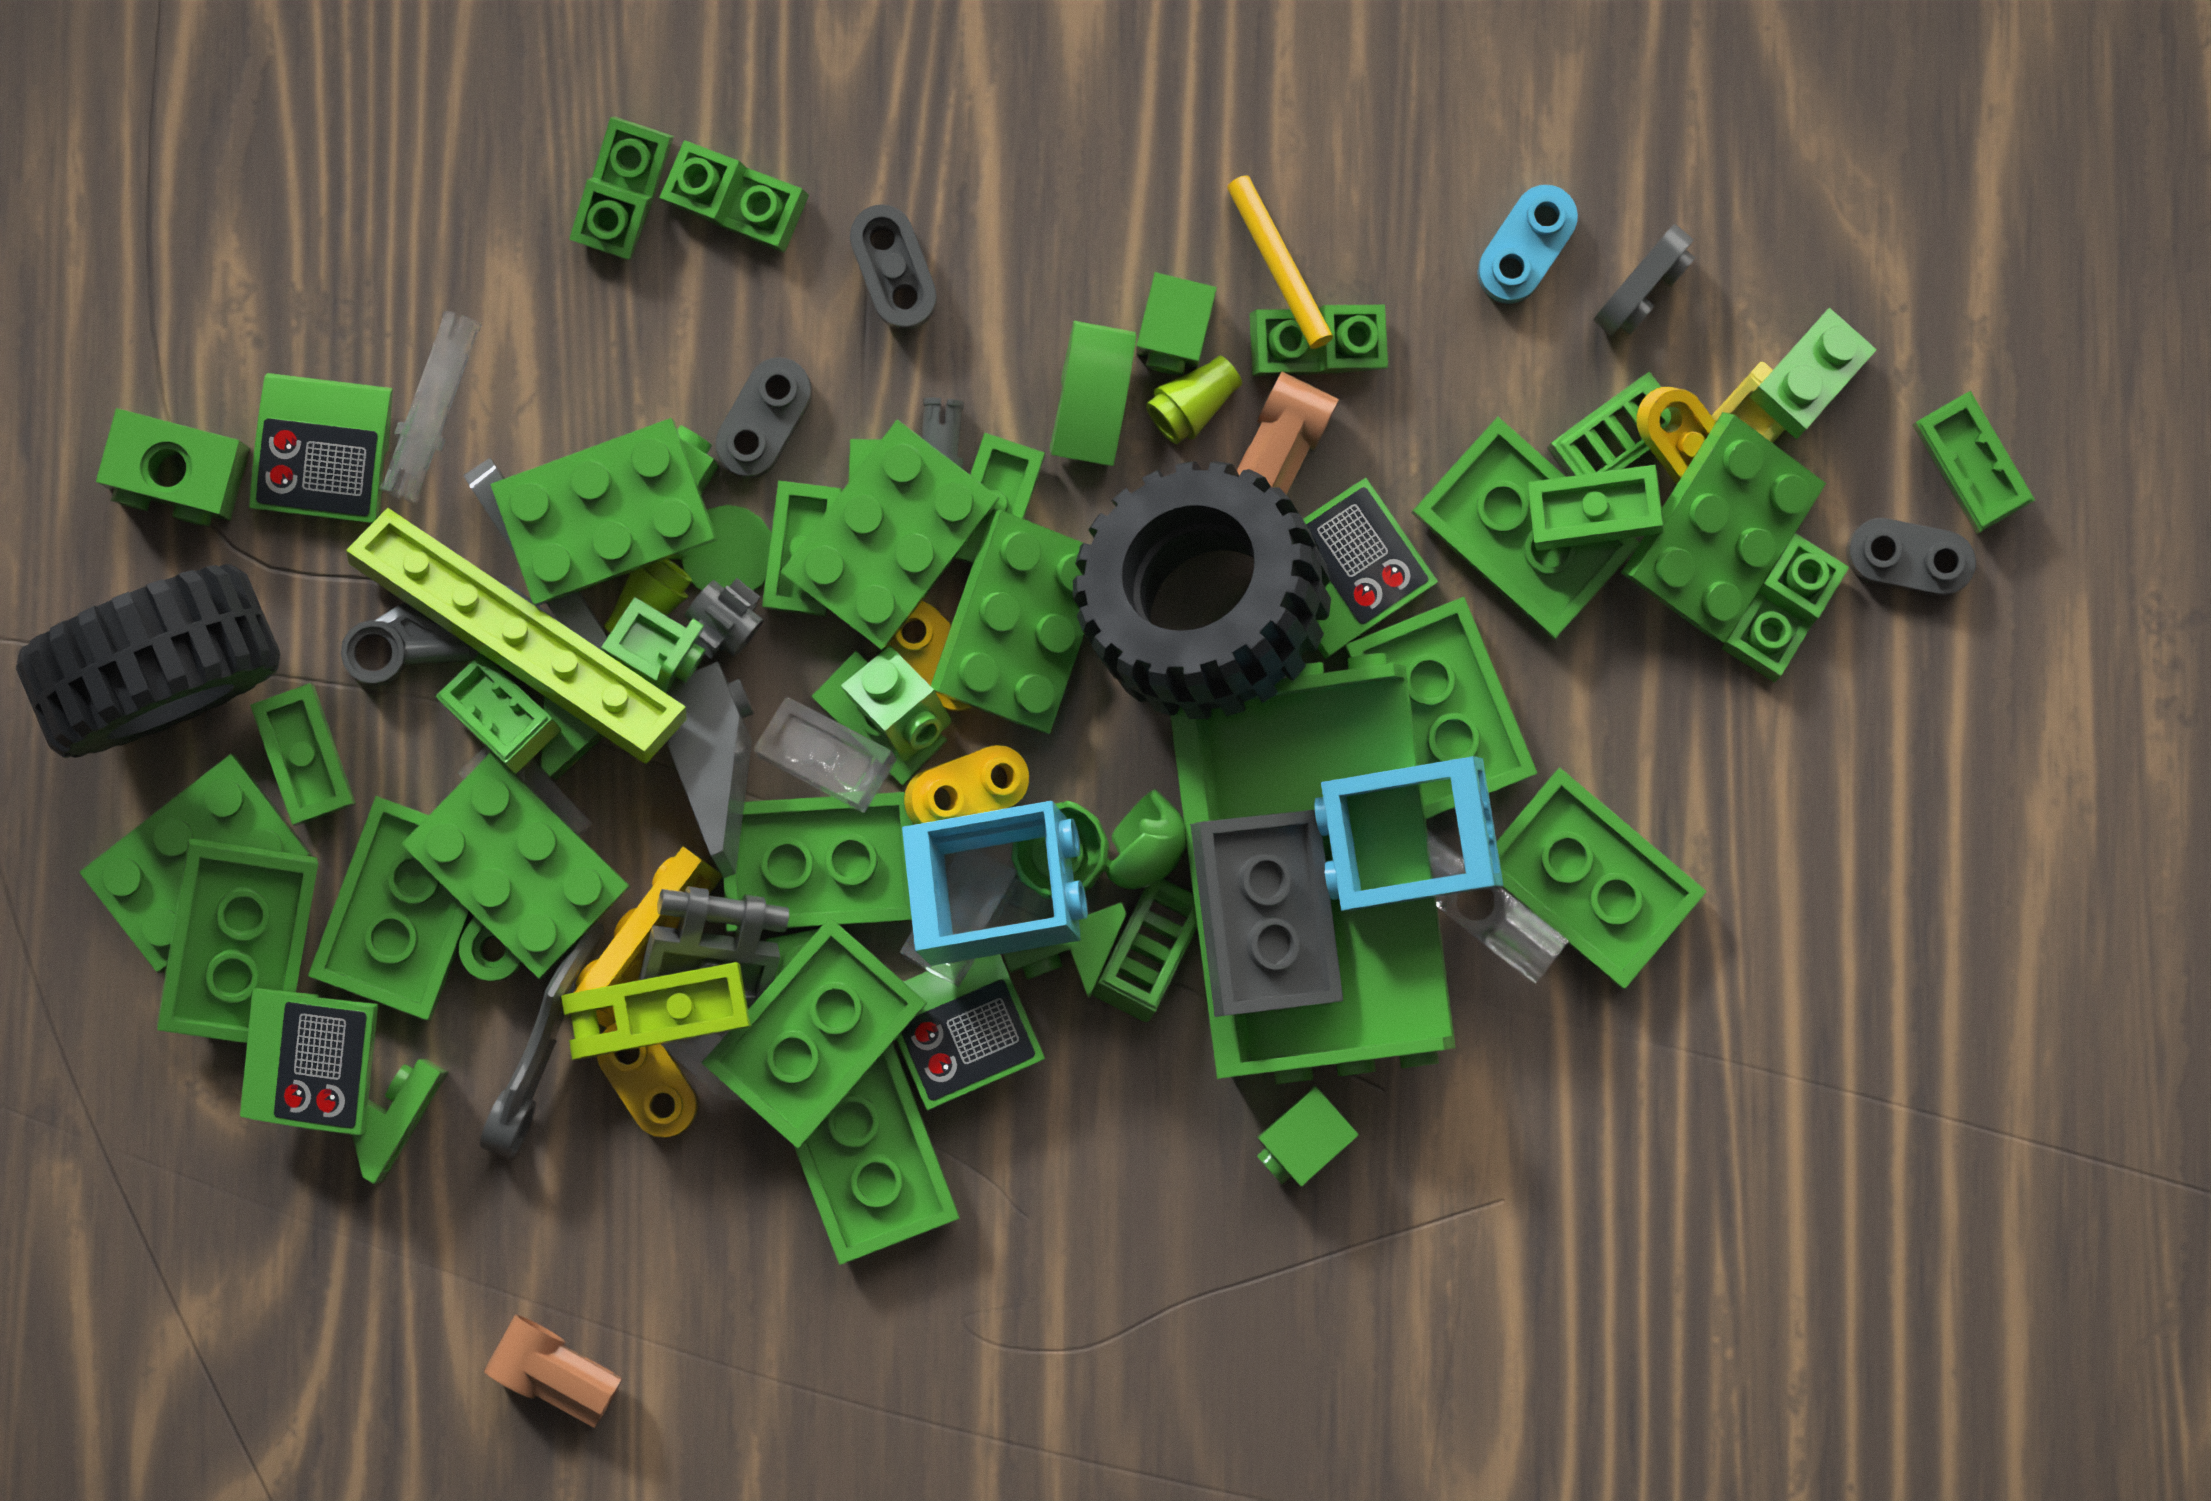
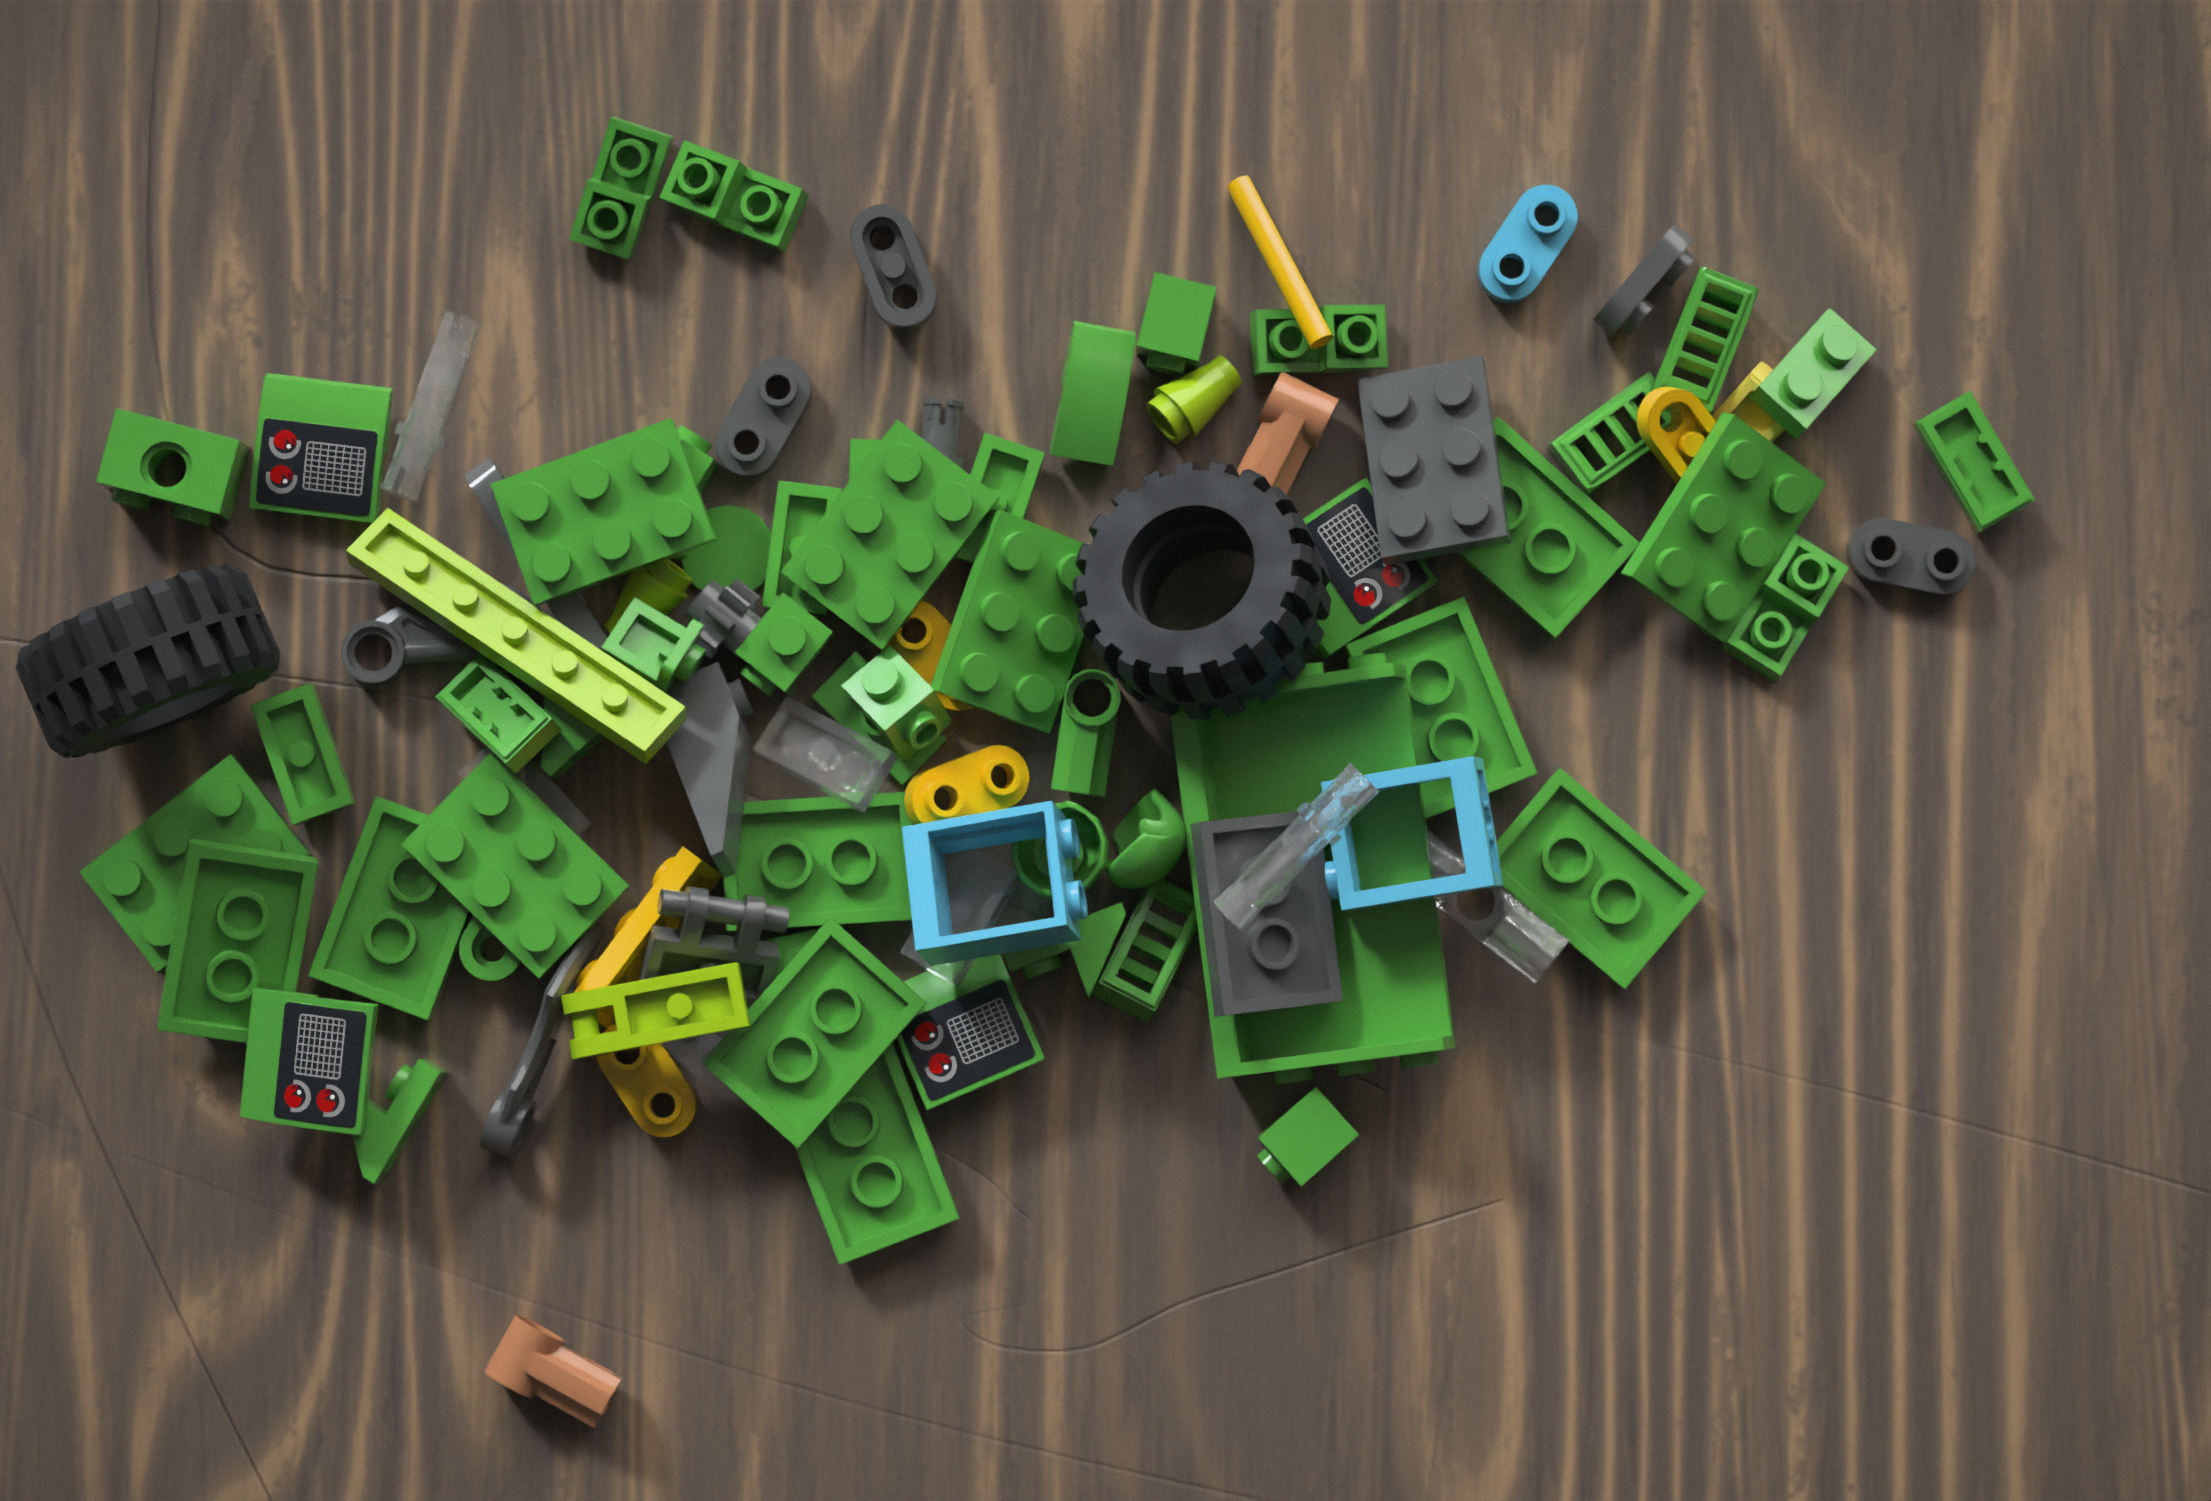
bright green plate [1528,465,1665,551] -> none
none -> bright green bracket [735,593,834,697]
none -> bright green piece [1051,669,1121,797]
none -> clear pin [1212,763,1380,931]
none -> dark grey plate [1357,356,1511,566]
none -> bright green slope [1651,267,1759,414]

